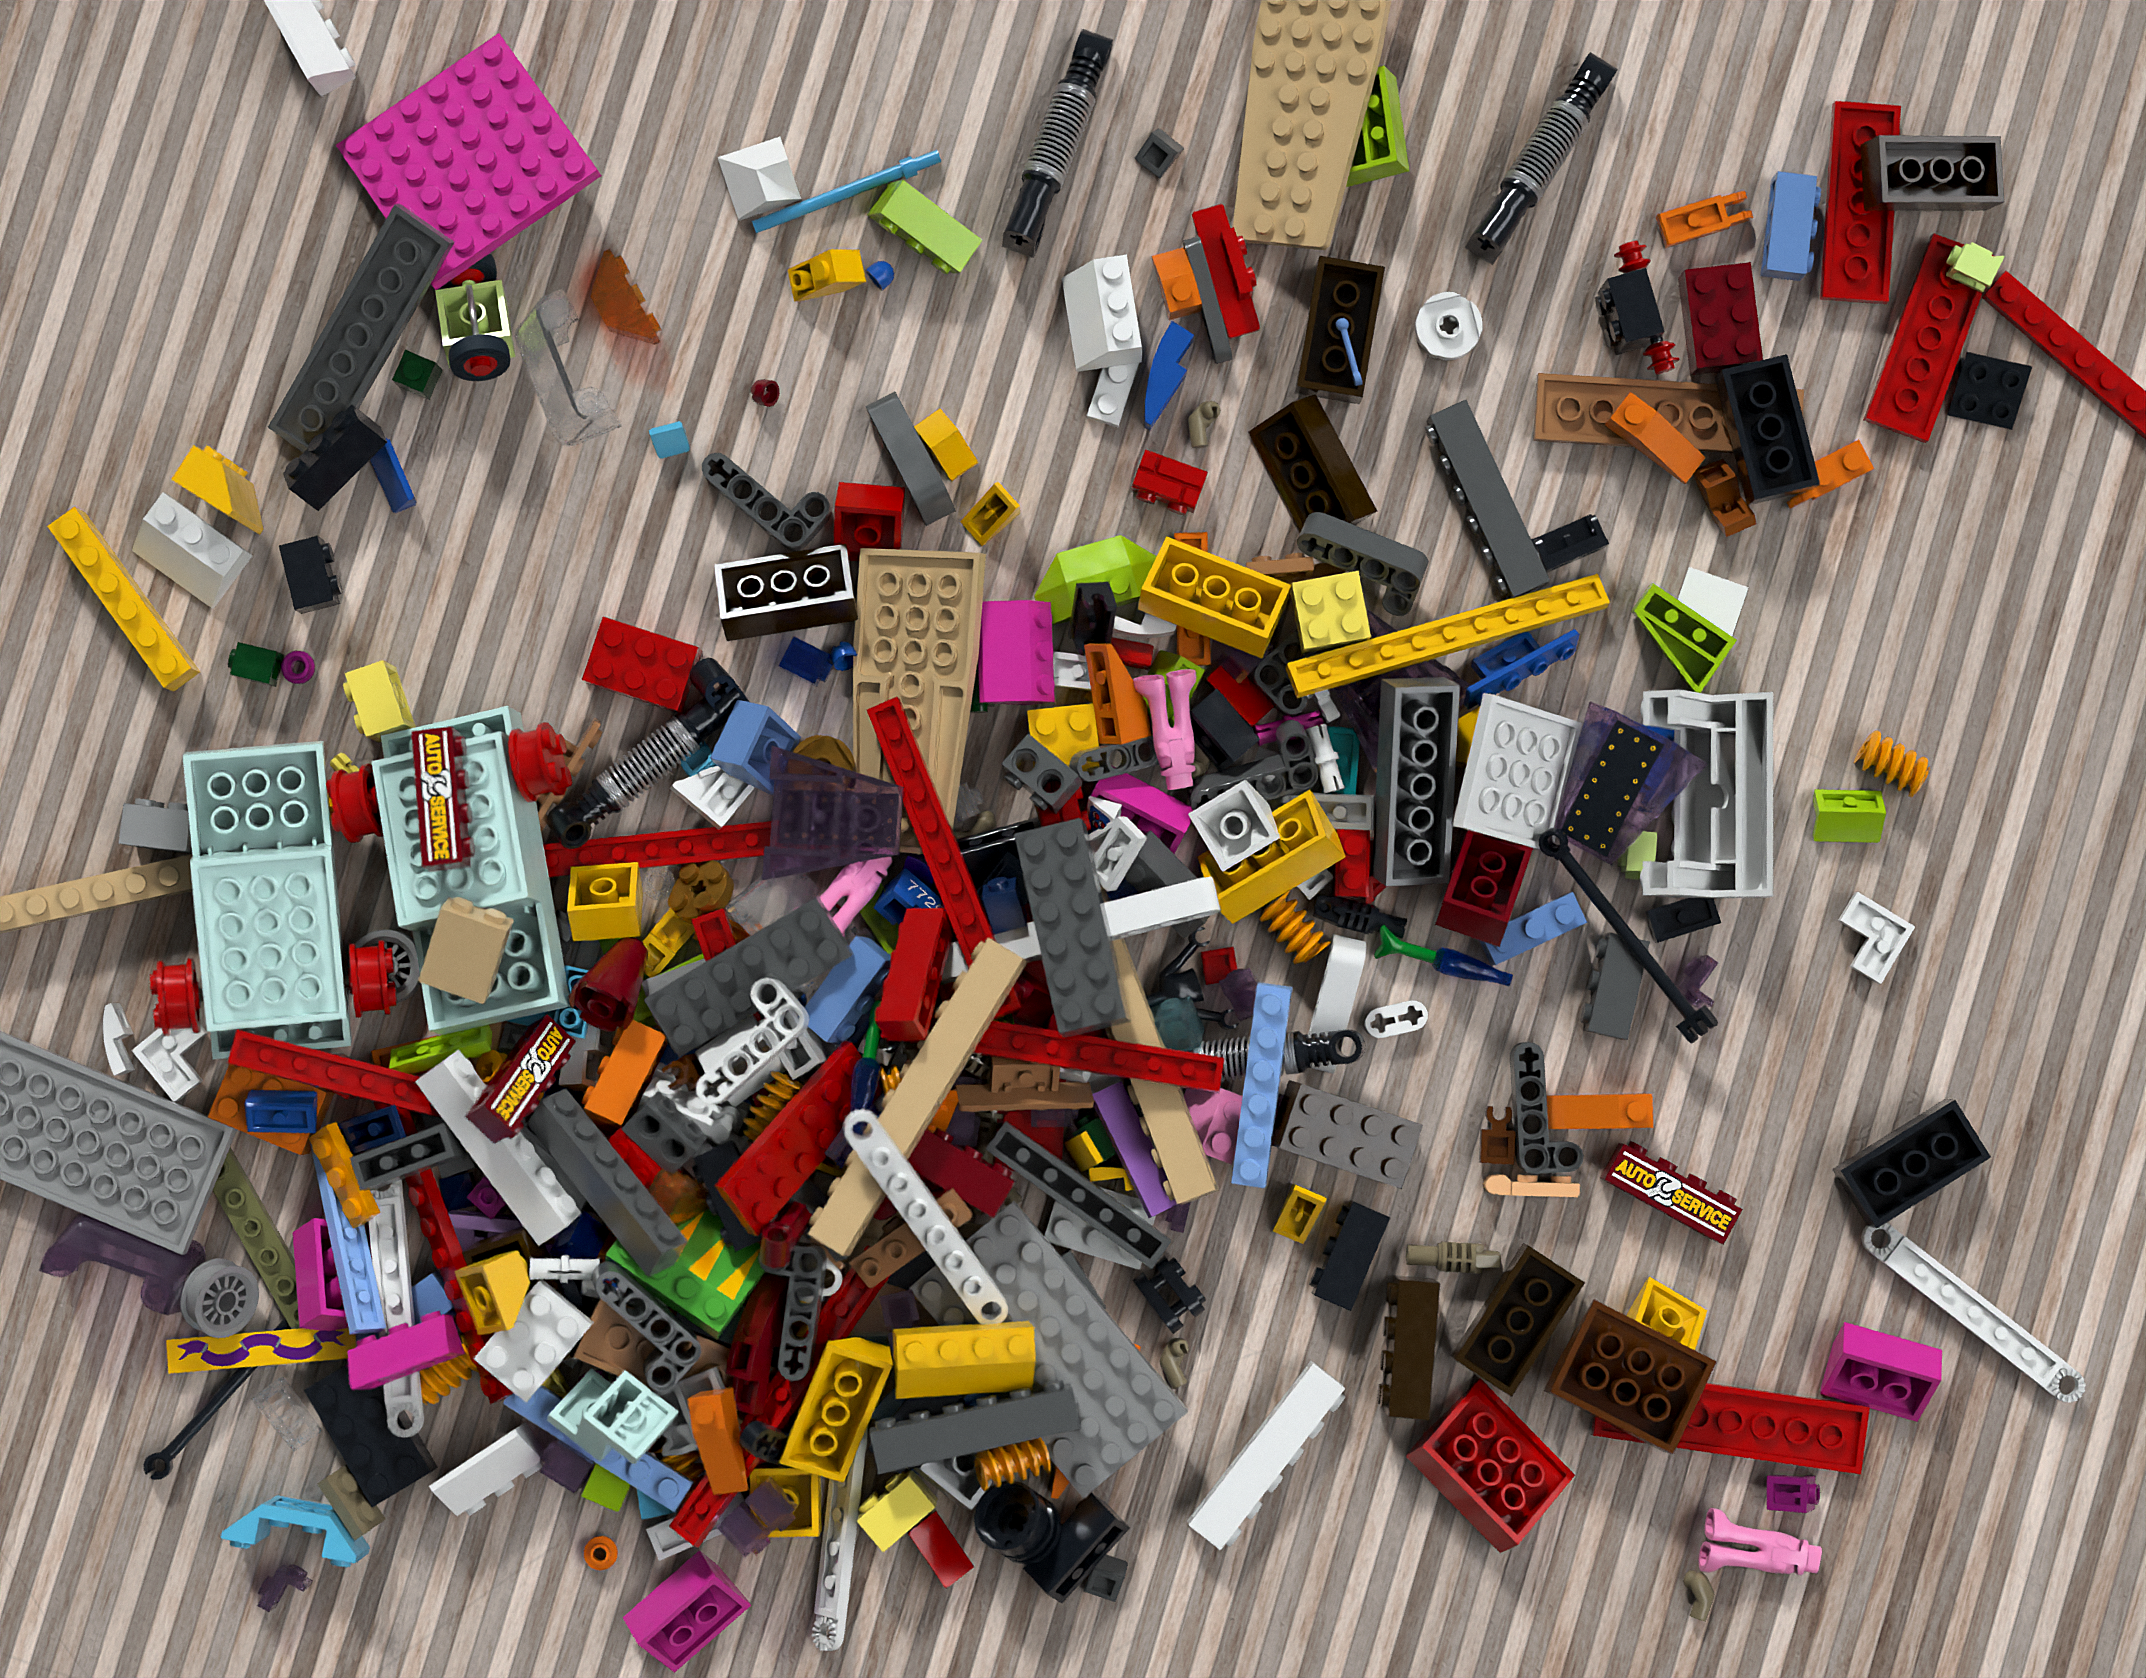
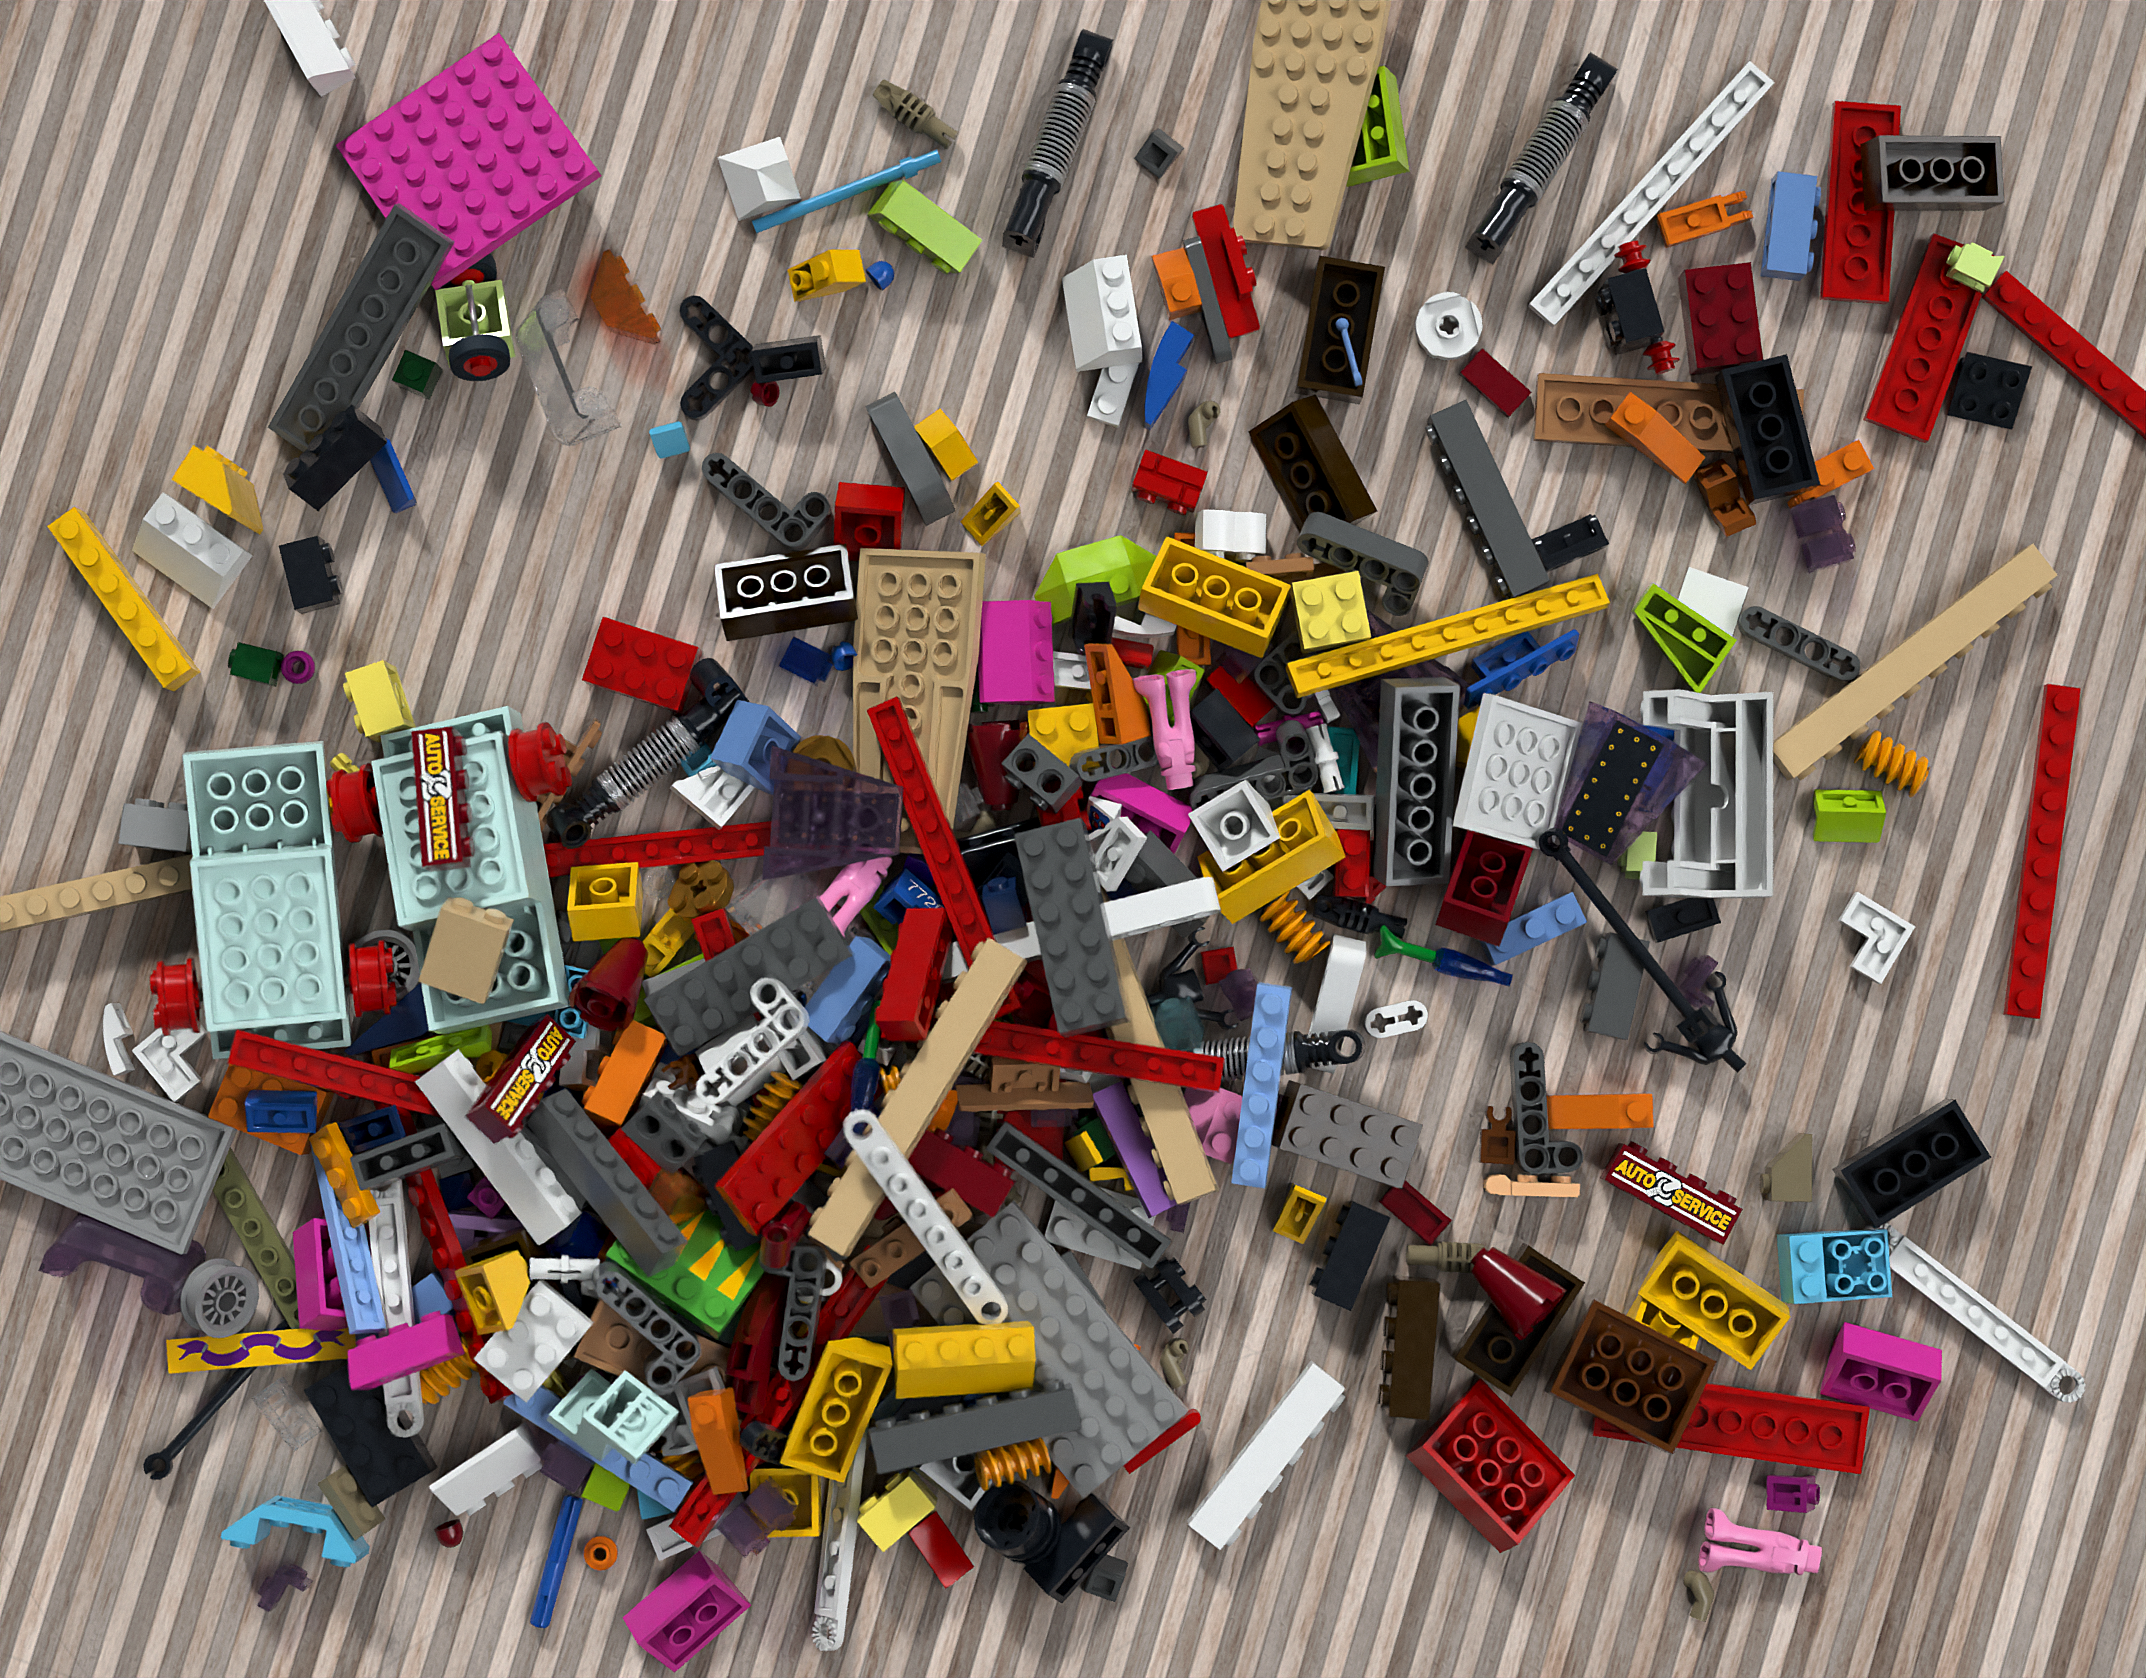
none -> dark blue slope [345,983,438,1056]
none -> dark red hinge [434,1519,464,1548]
none -> blue axle [530,1495,583,1628]
none -> black beam [679,295,754,421]
none -> black brick [751,335,826,384]
none -> dark tan hinge [873,79,959,150]
none -> dark red cone [966,720,1029,811]
none -> red hinge [1123,1409,1201,1474]
none -> white brick [1195,510,1266,562]
none -> dark red tile [1378,1180,1452,1246]
none -> dark red tile [1459,348,1532,418]
none -> dark red cone [1470,1247,1566,1341]
none -> white plate [1528,61,1775,328]
none -> yellow slope [1638,1230,1790,1370]
none -> black piece [1644,971,1747,1073]
none -> dark grey beam [1738,606,1860,682]
none -> dark tan slope [1760,1133,1812,1202]
none -> tan brick [1773,544,2057,780]
none -> medium azure slope [1777,1229,1892,1304]
none -> clear purple piece [1790,494,1856,574]
none -> red plate [2003,684,2081,1019]

